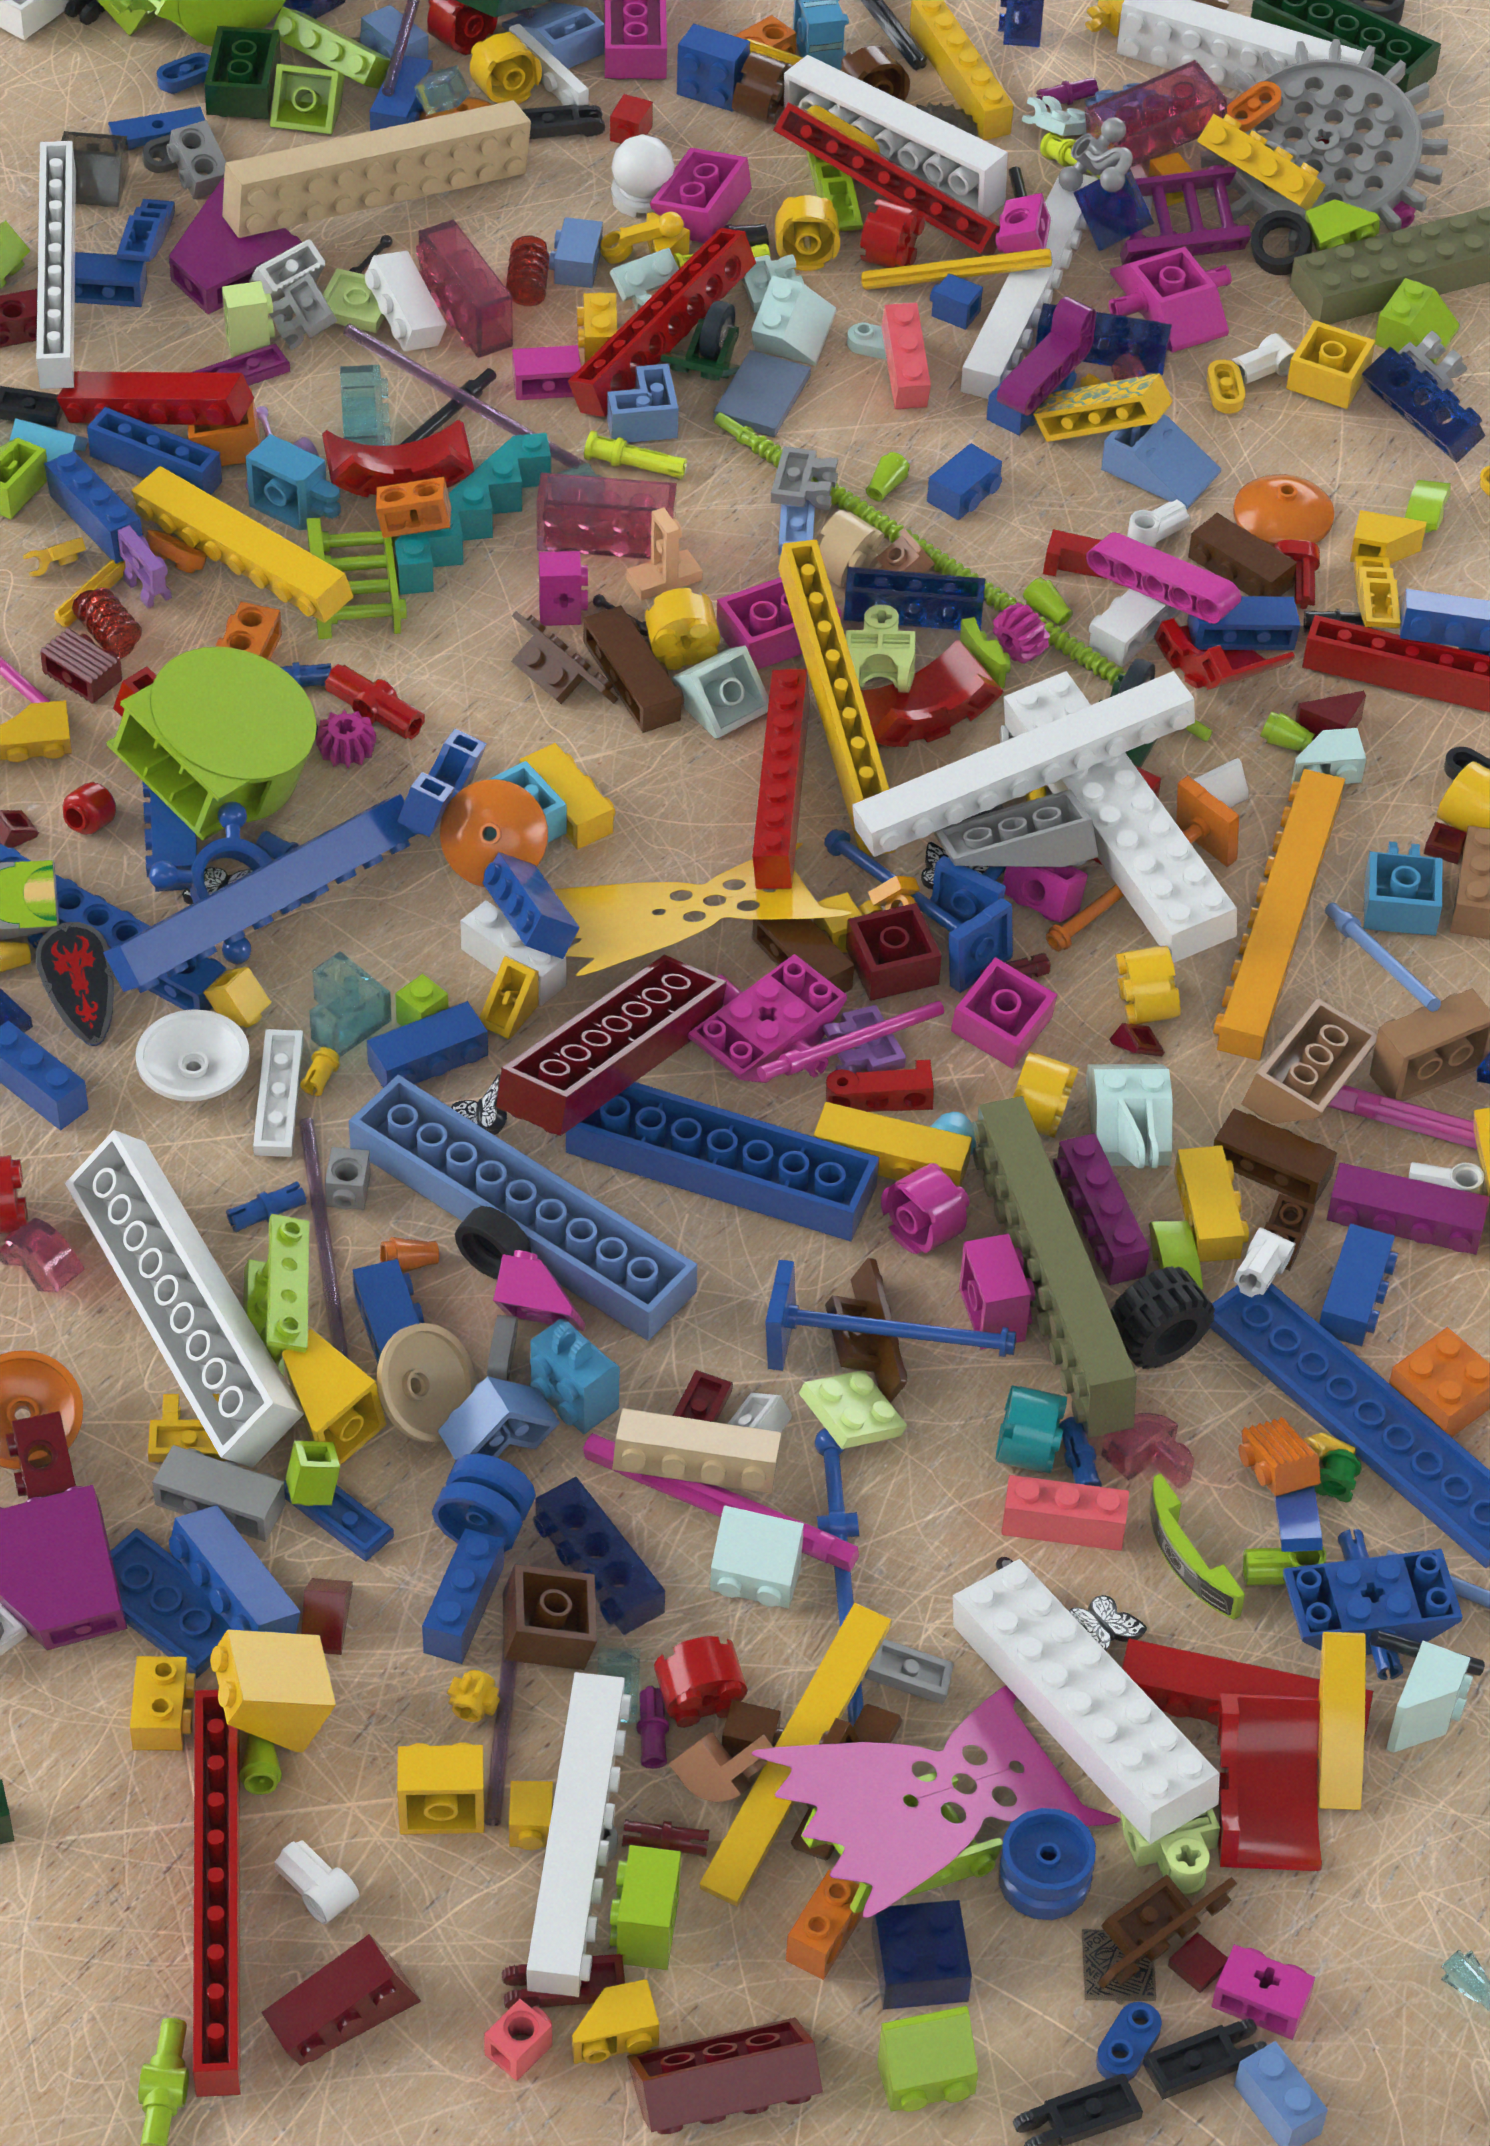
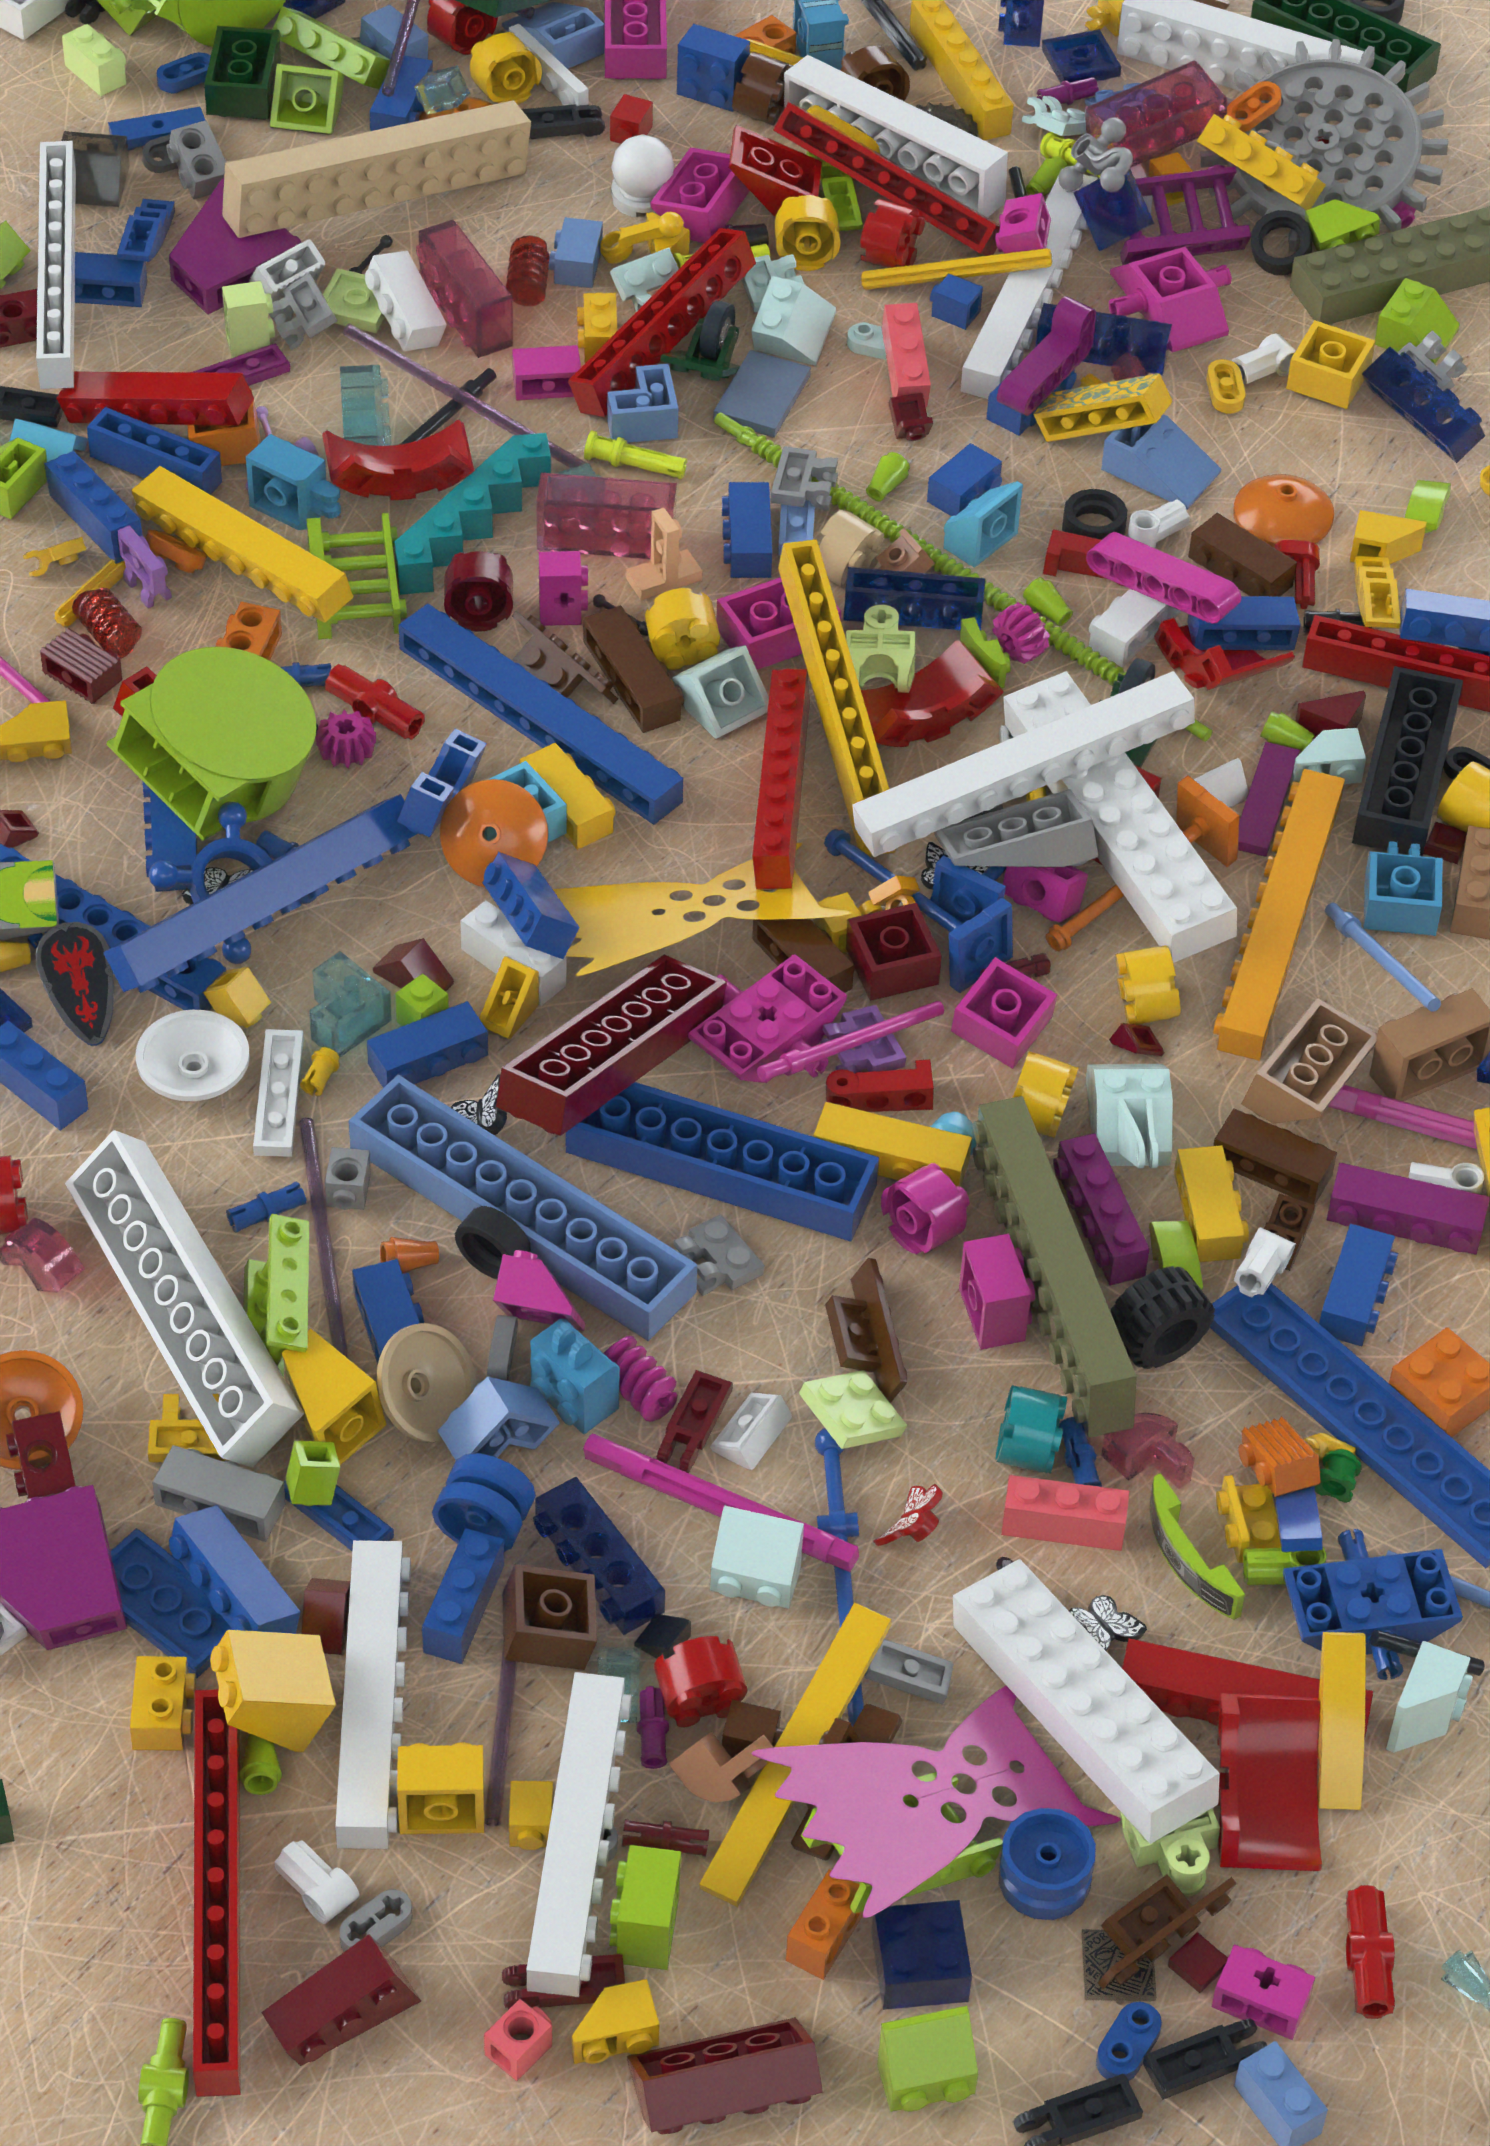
red head [62,782,116,835] -> none
orange brick [376,477,451,538] -> none
yellow gear [447,1670,500,1722] -> none
tan brick [612,1408,781,1494] -> none
blue tile [765,1260,1016,1371] -> none
none -> yellowish green brick [62,24,126,96]
none -> white brick [335,1540,411,1849]
none -> light grey beam [339,1889,412,1952]
none -> dark red slope [373,938,454,992]
none -> blue brick [398,603,684,825]
none -> dark red brick [444,551,513,632]
none -> dark pink piece [603,1336,678,1422]
none -> black slope [634,1614,691,1660]
none -> light grey plate [674,1214,765,1296]
none -> blue brick [722,482,772,578]
none -> red slope [728,125,822,216]
none -> red animal [873,1484,943,1546]
none -> dark red bracket [888,393,933,441]
none -> medium azure slope [943,481,1023,568]
none -> lime cone [1026,156,1068,197]
none -> clear blue plate [1042,29,1121,83]
none -> black tyre [1062,489,1128,540]
none -> yellow bracket [1216,1475,1281,1563]
none -> magenta tile [1238,742,1300,857]
none -> red piece [1346,1885,1395,2019]
none -> black brick [1352,666,1463,856]

